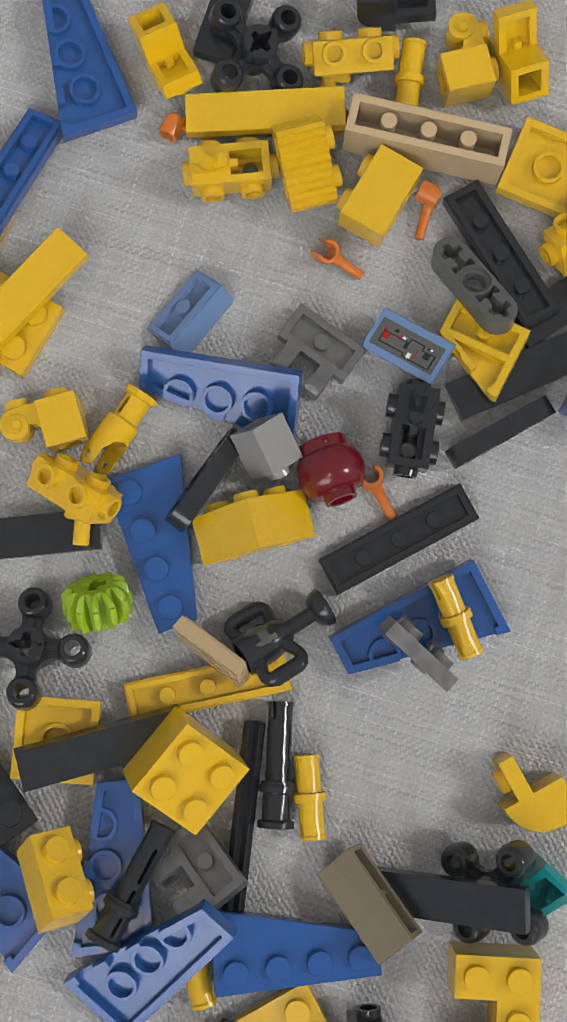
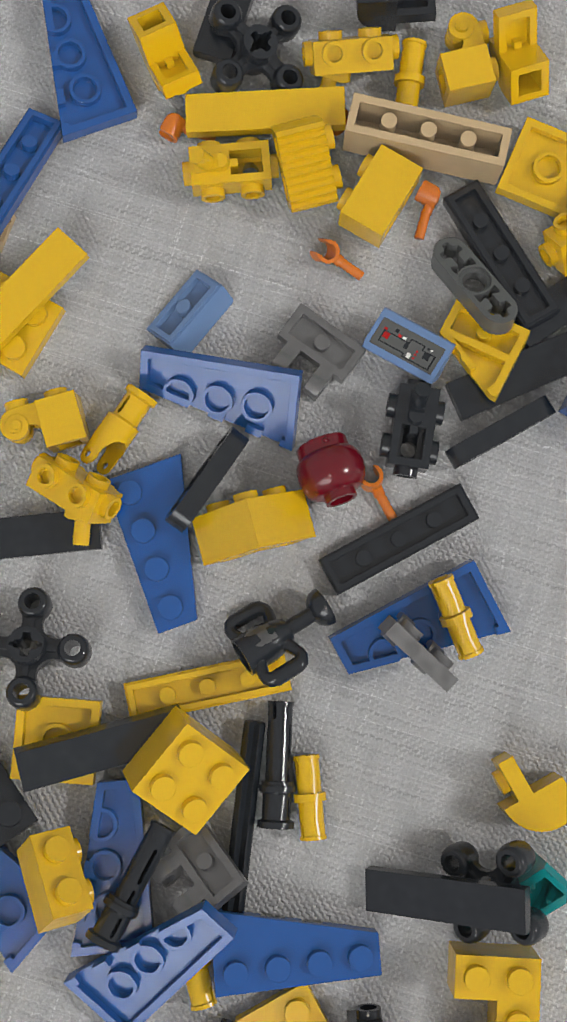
lime gear [61,572,133,634] -> none
tan tile [173,615,250,688] -> none
light grey brick [230,412,303,481] -> none
dark tan piece [317,843,423,965] -> none

